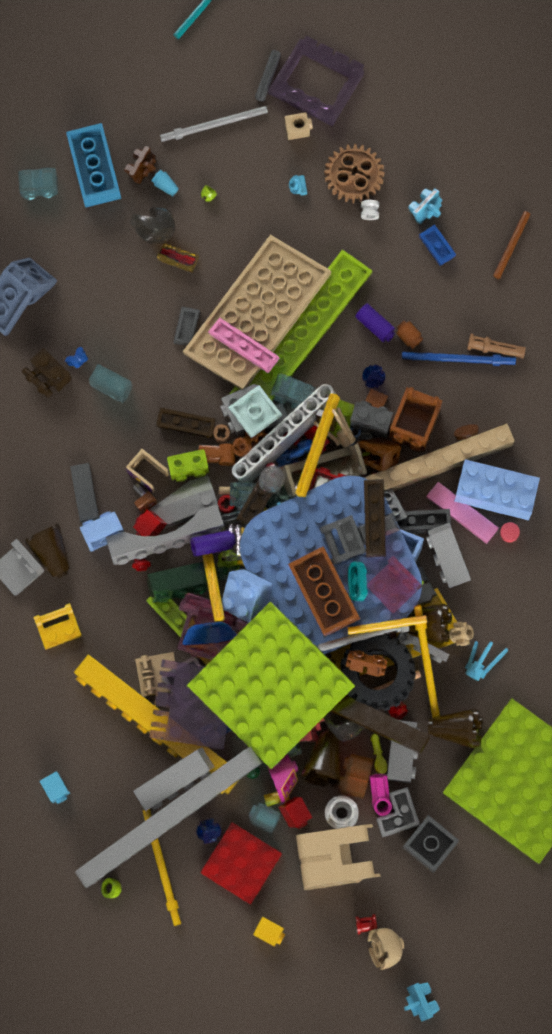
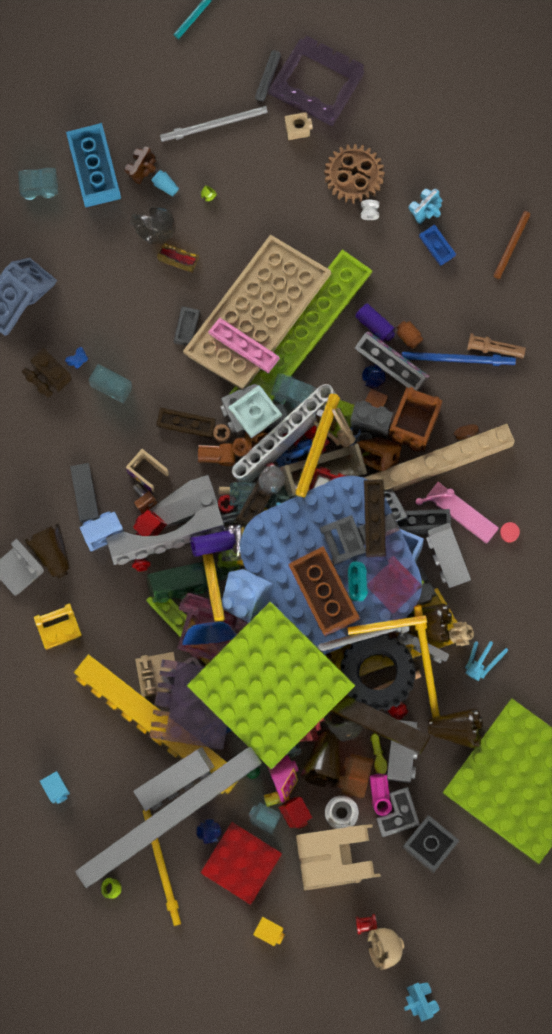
lime bracket [167,449,209,482] -> none
medium azure plate [289,175,308,195] -> none
dark orange hinge [345,650,388,677] -> none
light blue brick [454,459,540,520] -> none
none -> light grey brick [355,332,430,391]
none -> bright pink hinge [415,489,454,505]

